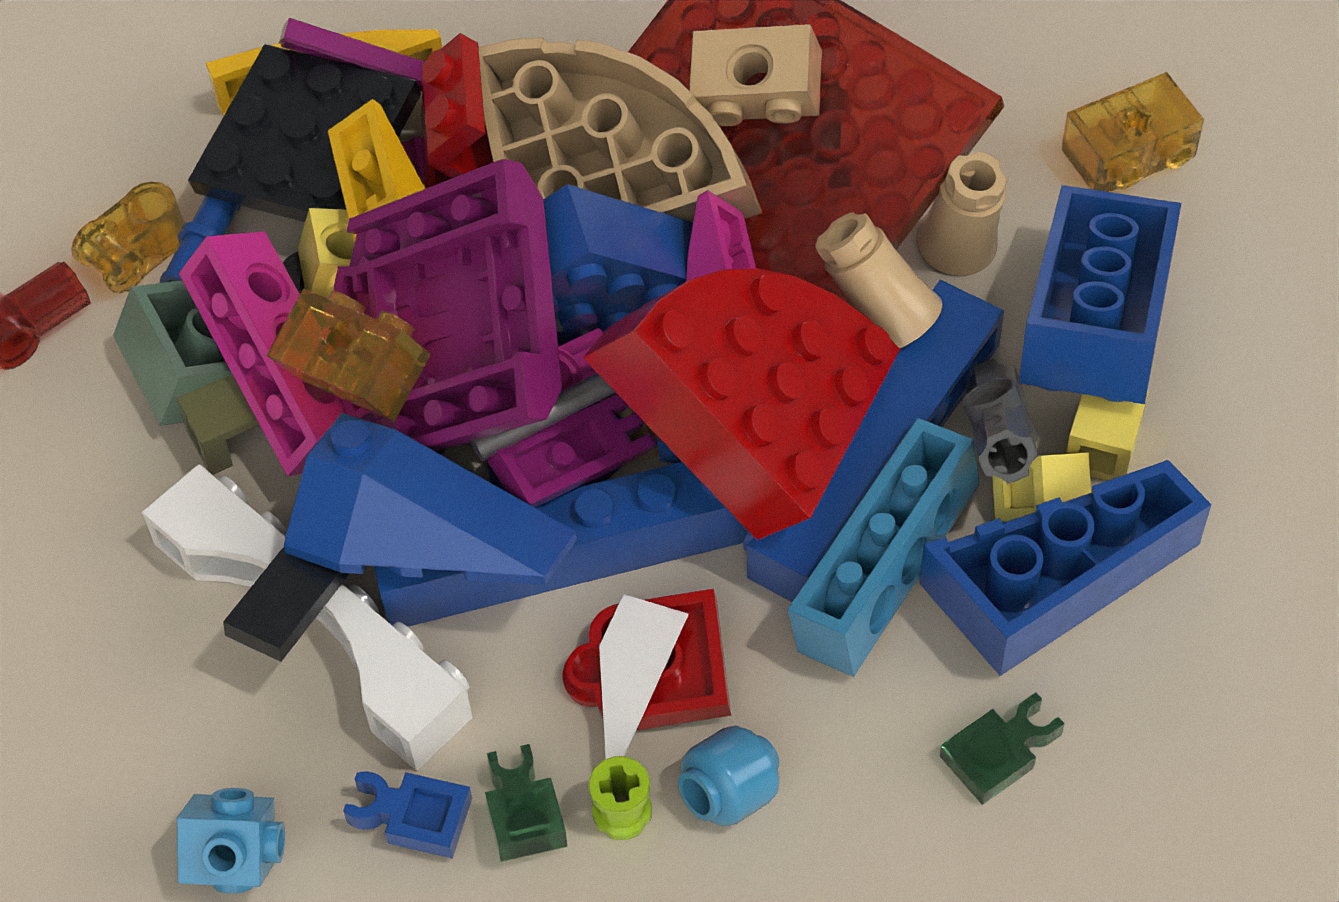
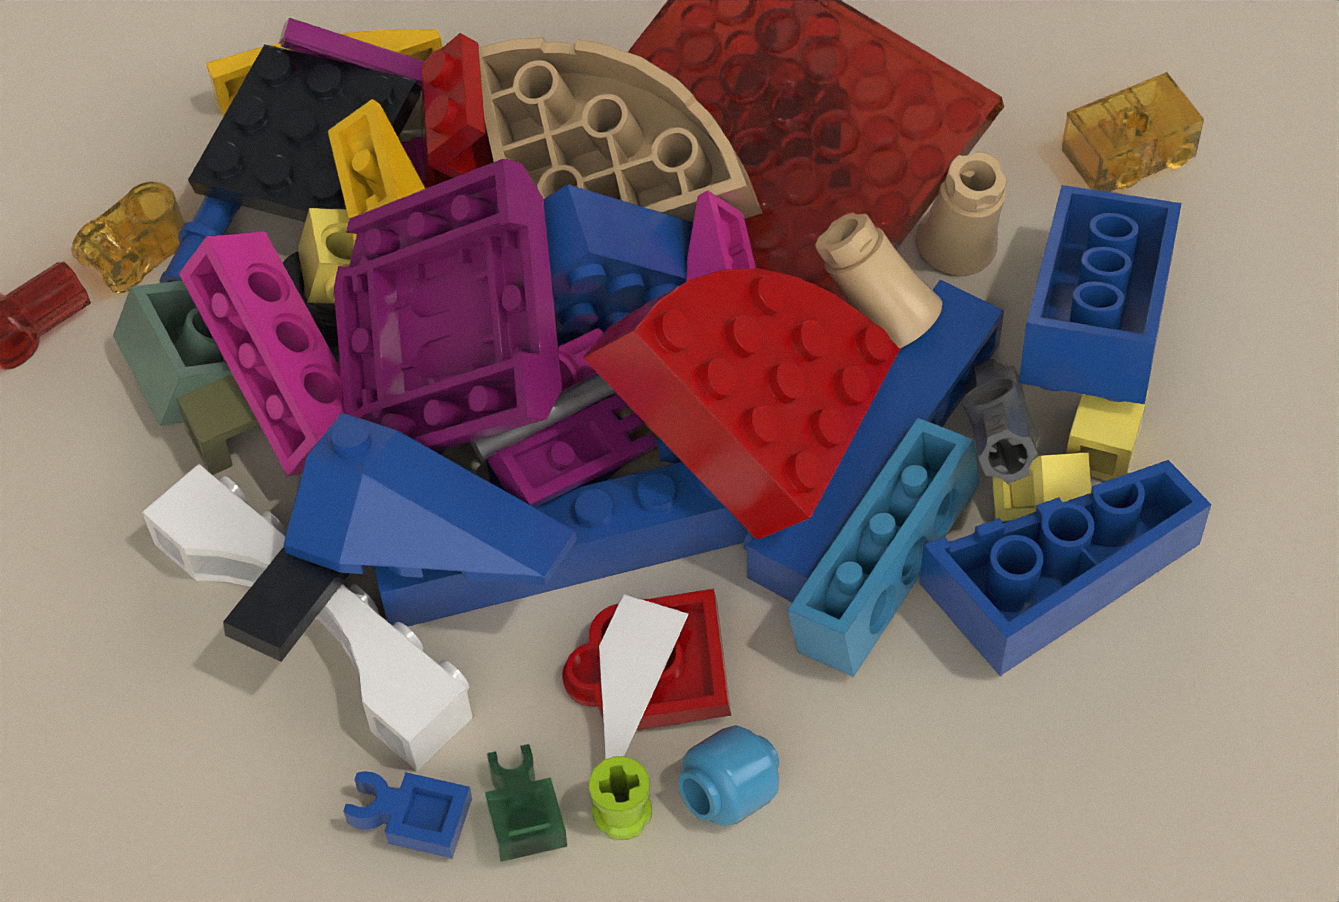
dark azure brick [177,788,285,893] -> none
clear yellow brick [266,288,431,422] -> none
tan brick [690,24,822,126] -> none
clear green plate [940,692,1065,805] -> none

